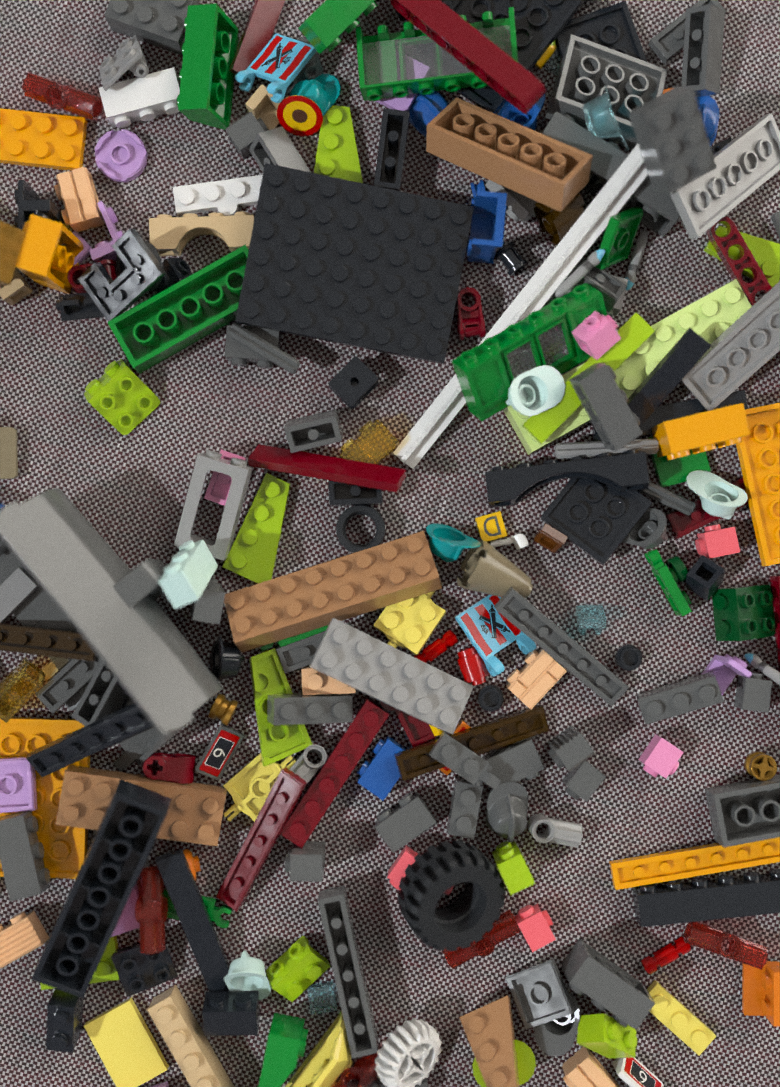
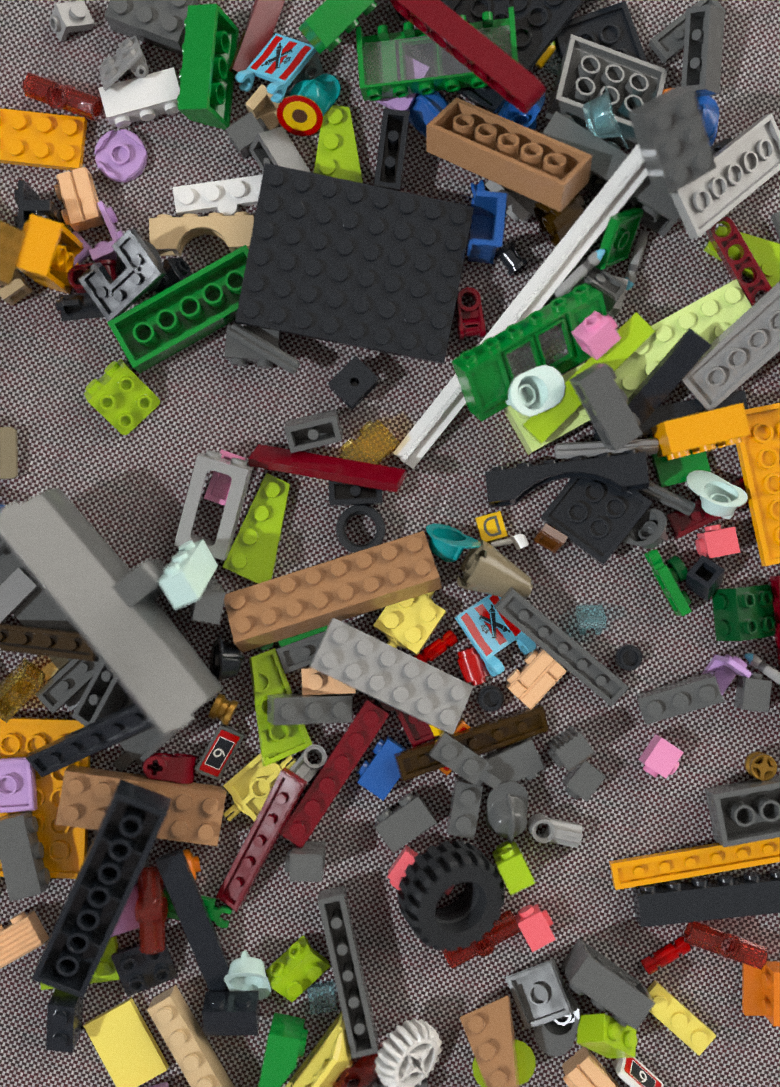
none -> light grey bracket [49,1,95,42]

